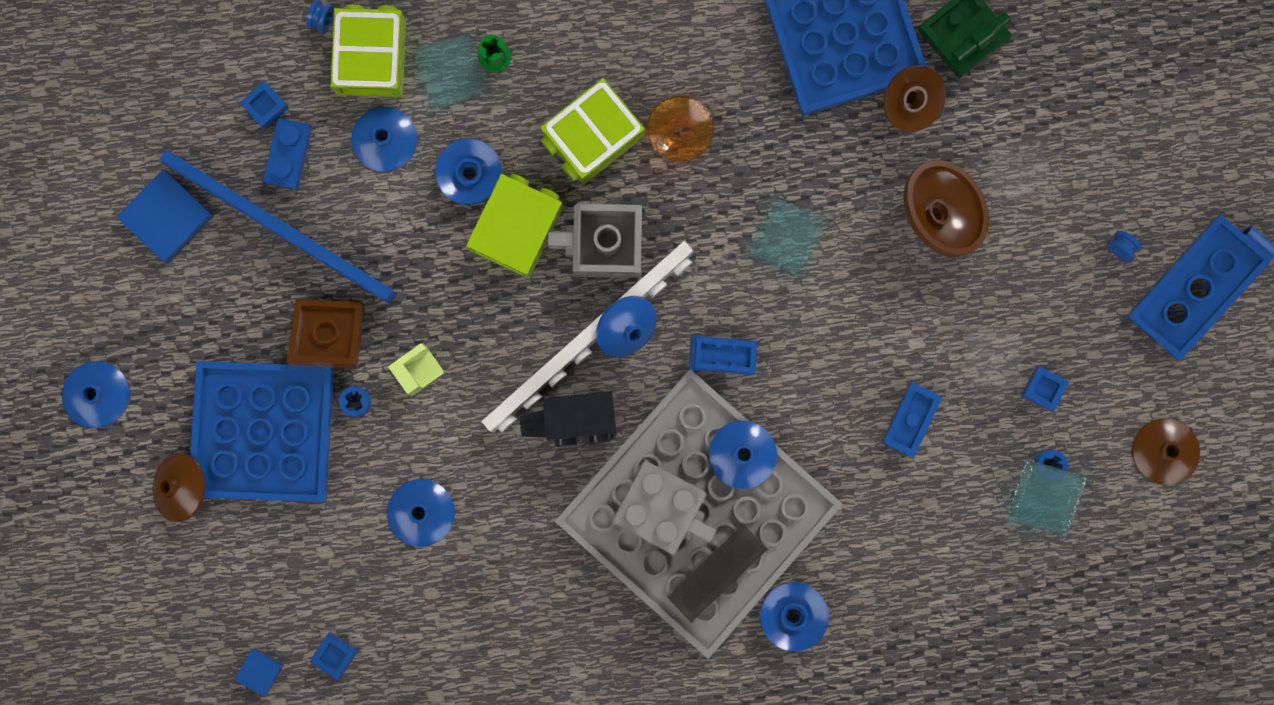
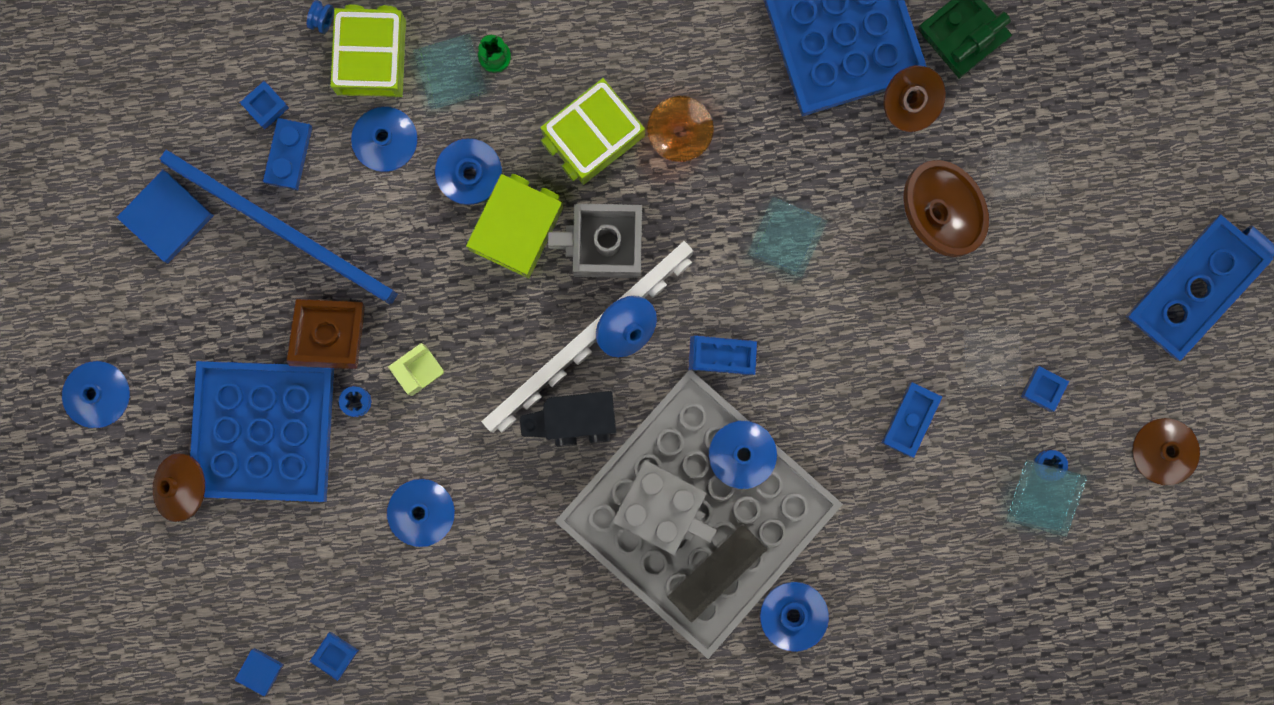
blue bush [1107,230,1142,262] -> none

